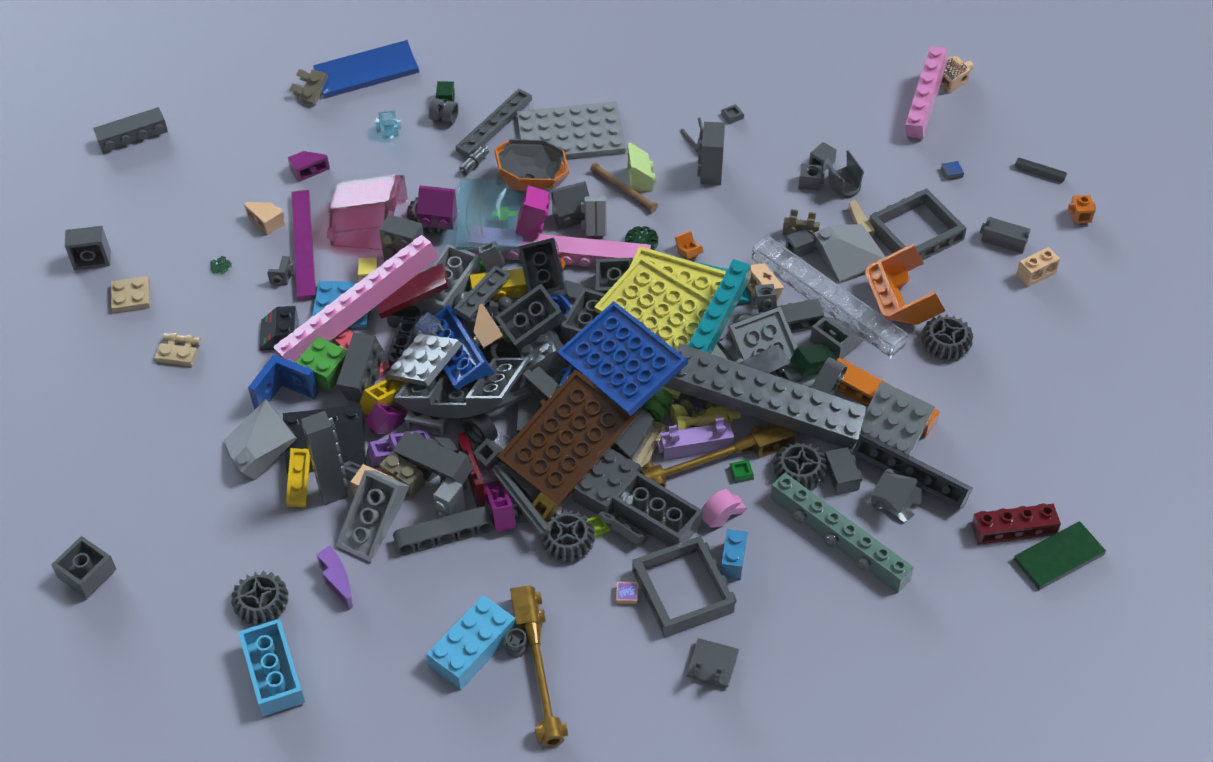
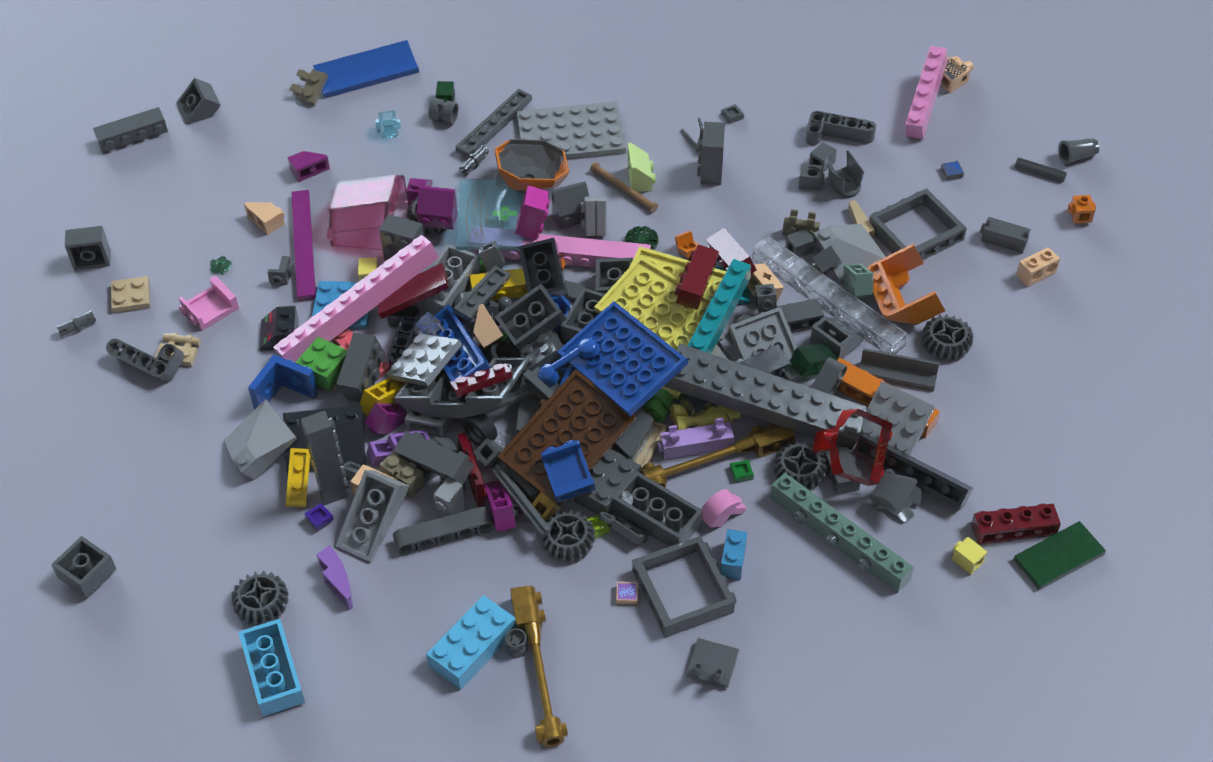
none -> dark grey pin [56,310,96,337]
none -> dark grey beam [106,338,184,382]
none -> dark grey slope [176,78,221,124]
none -> bright pink panel [179,276,239,331]
none -> dark purple plate [305,503,334,531]
none -> magenta slope [406,178,433,205]
none -> dark red plate [450,363,513,397]
none -> blue piece [538,338,600,388]
none -> blue panel [540,440,596,503]
none -> dark red brick [674,245,719,310]
none -> brick [706,228,757,274]
none -> dark grey beam [806,111,876,145]
none -> dark grey brick [812,245,842,275]
none -> red piece [812,409,893,486]
none -> sand green brick [843,263,873,298]
none -> dark grey panel [860,348,939,391]
none -> light yellow brick [952,537,987,575]
none -> dark grey plant [1058,138,1100,164]

